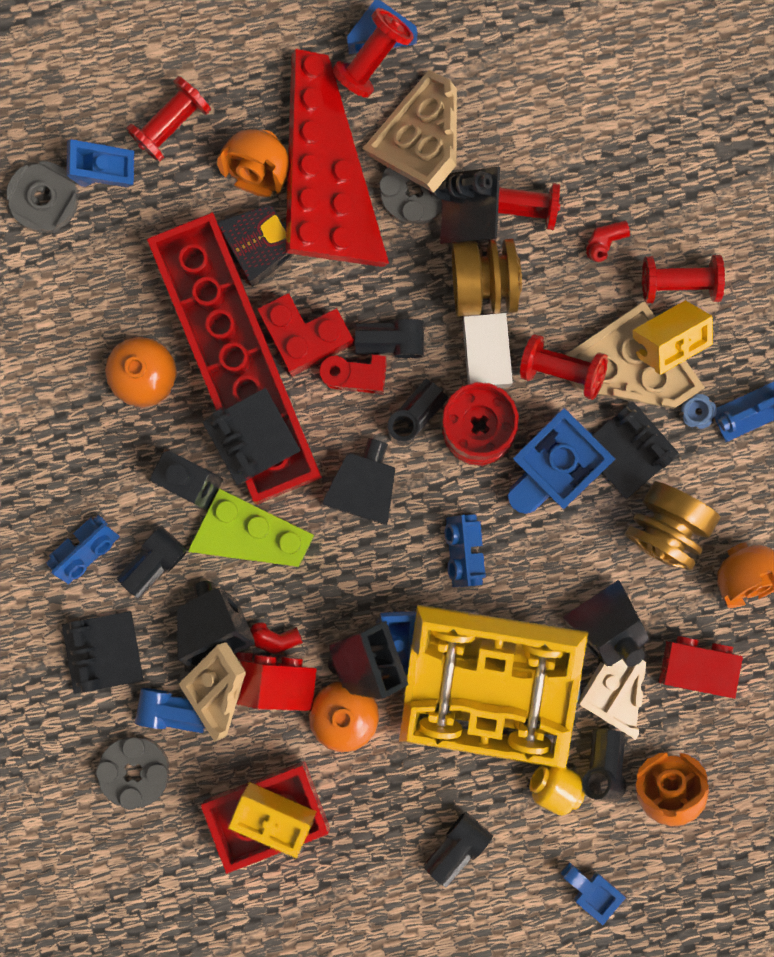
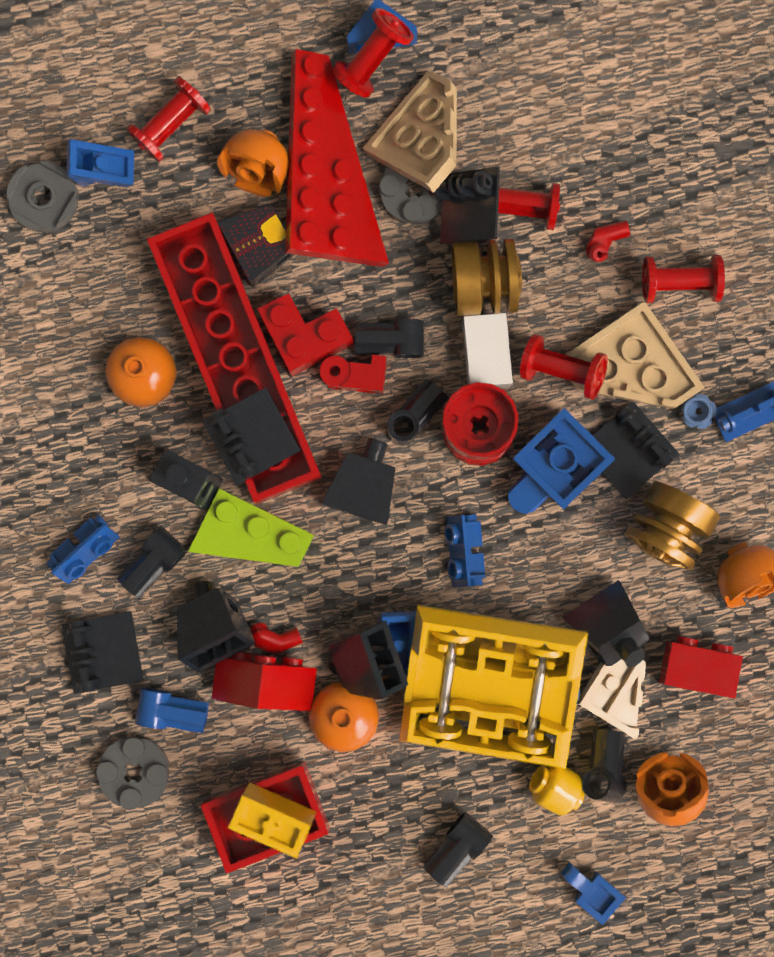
tan wing [179,642,246,742] -> none
yellow hinge [632,300,713,375] -> none

